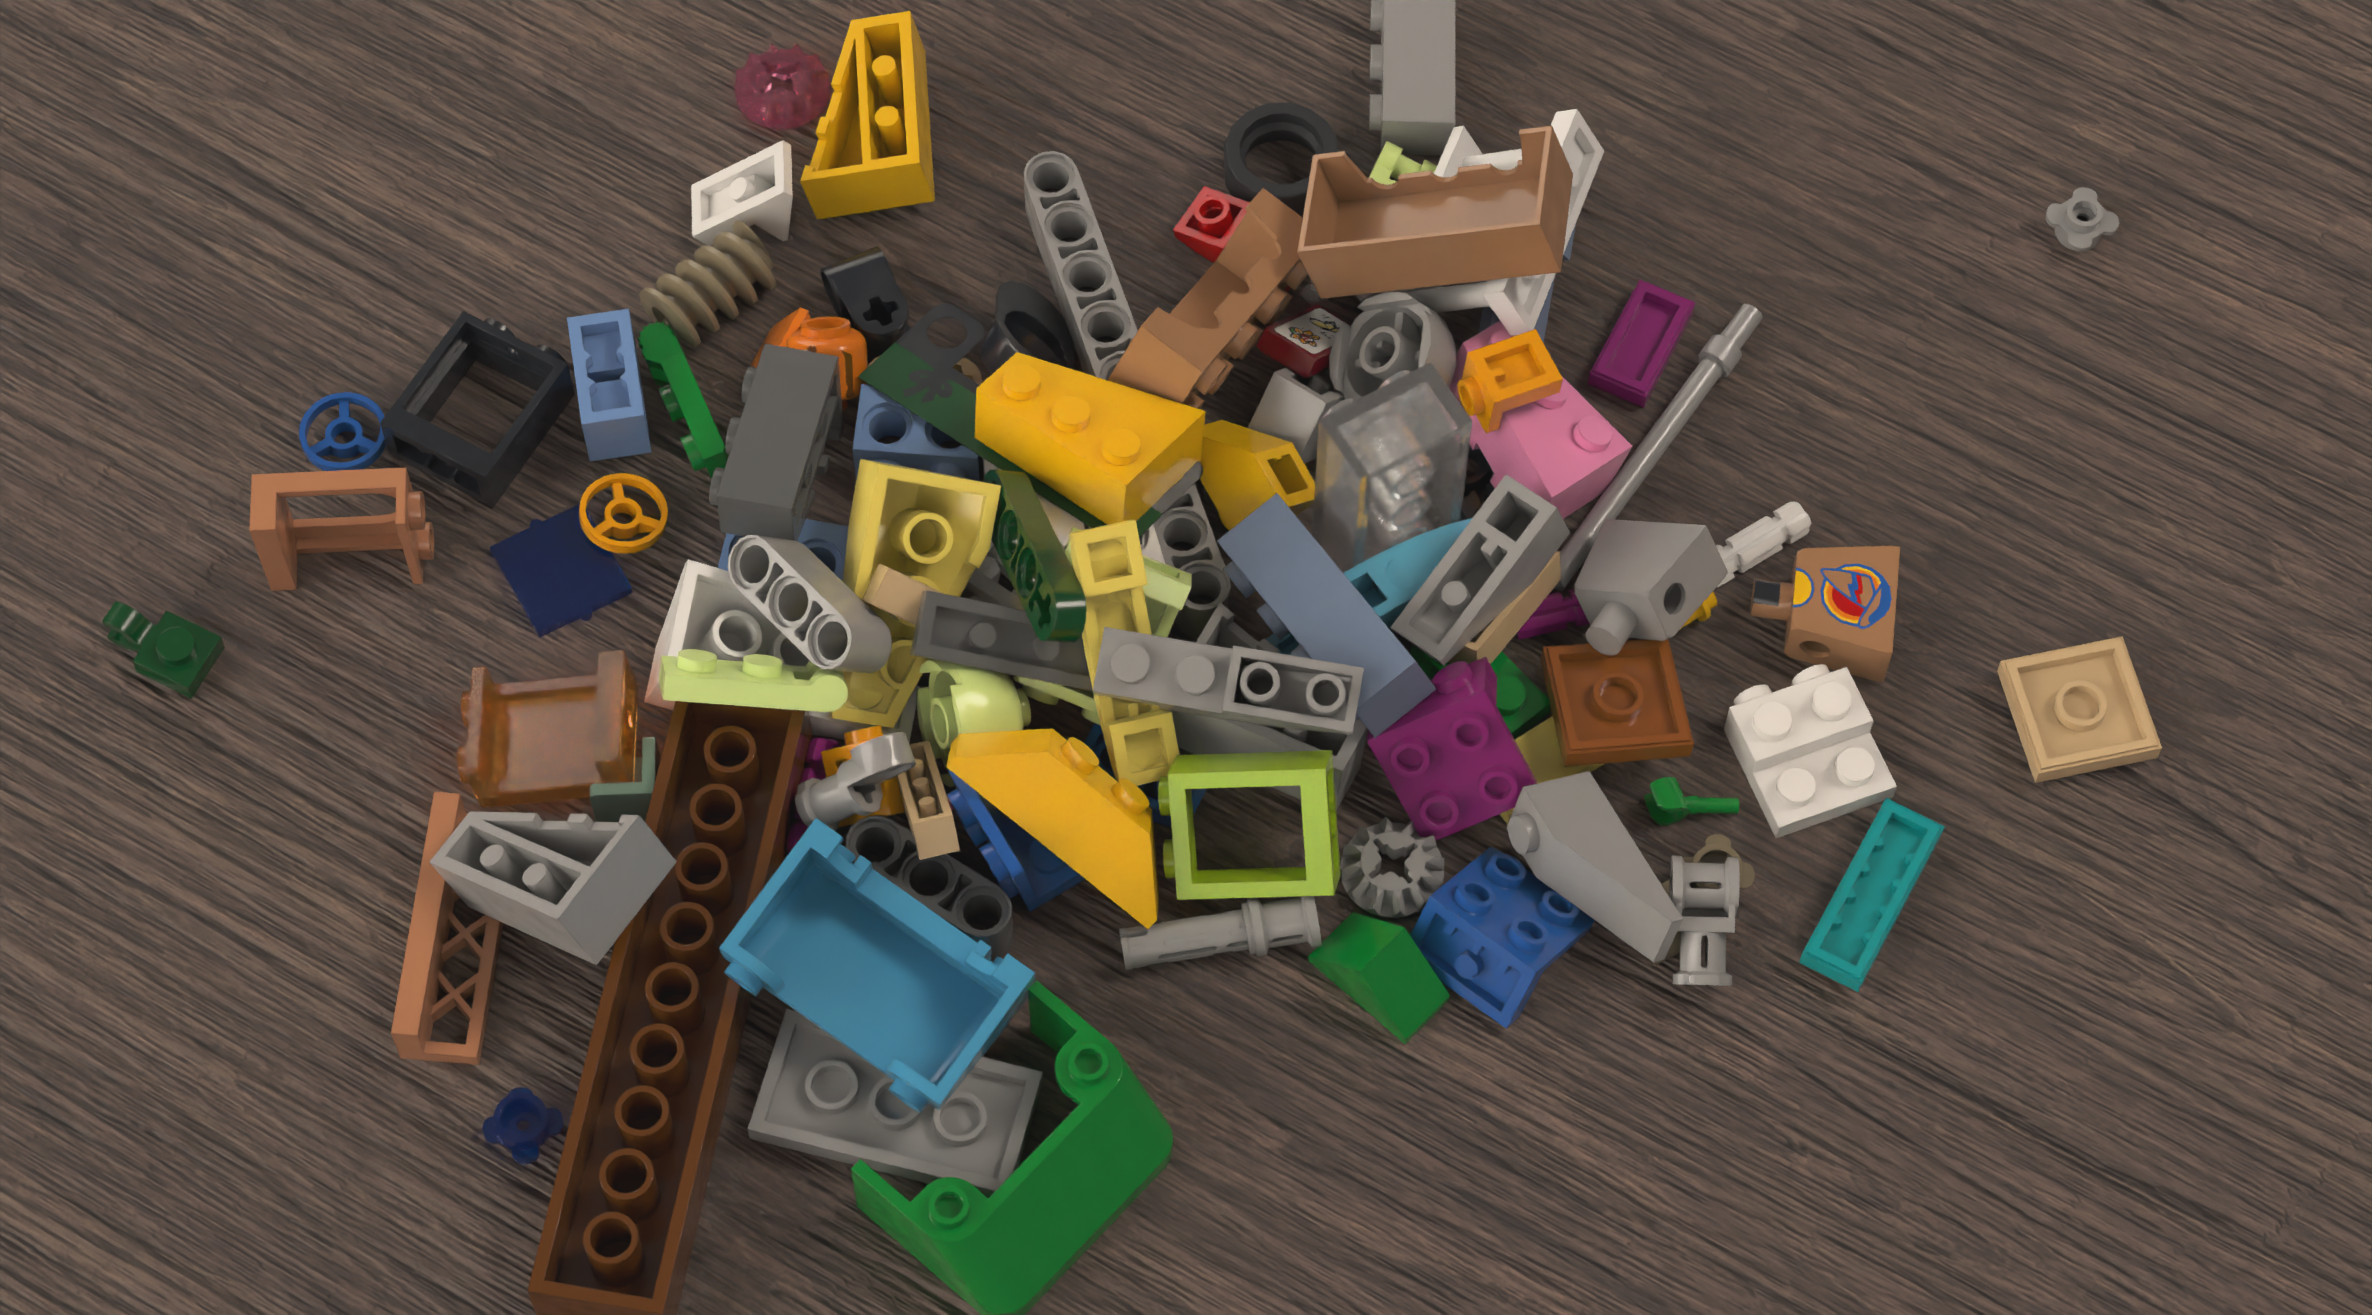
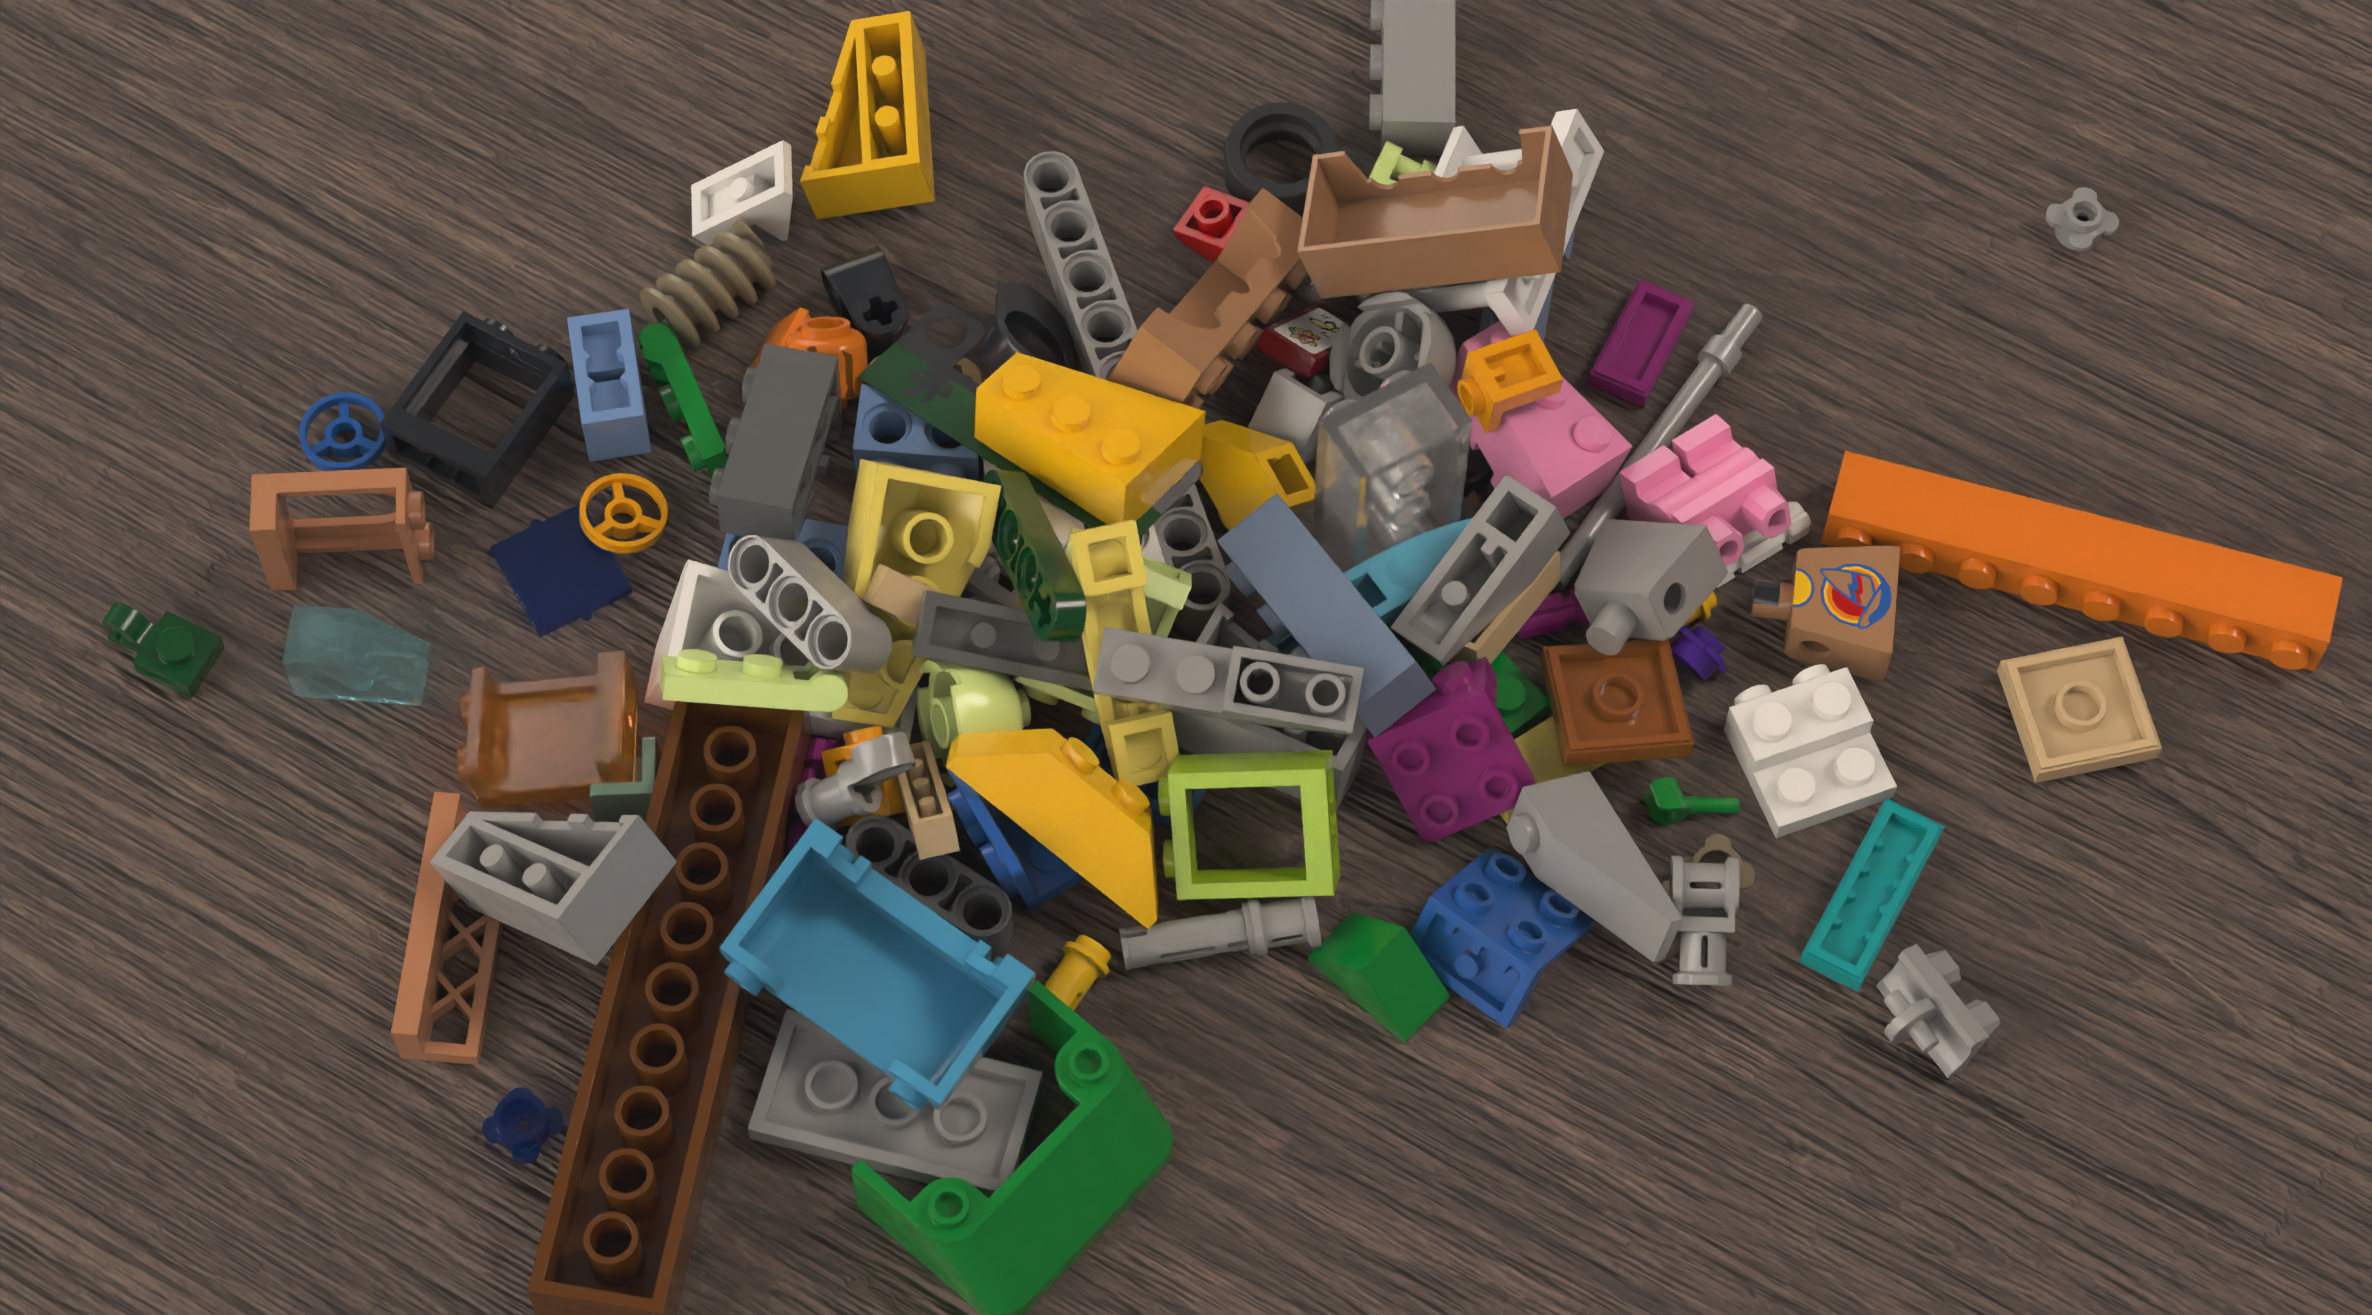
clear pink gear [734,43,830,130] -> none
light grey gear [1340,817,1444,918] -> none
none -> clear light blue slope [282,605,431,706]
none -> yellow pin [1044,935,1111,1011]
none -> bright pink hips [1619,414,1792,567]
none -> dark purple plate [1670,624,1728,682]
none -> orange brick [1821,451,2343,671]
none -> light grey hips [1876,944,2000,1078]

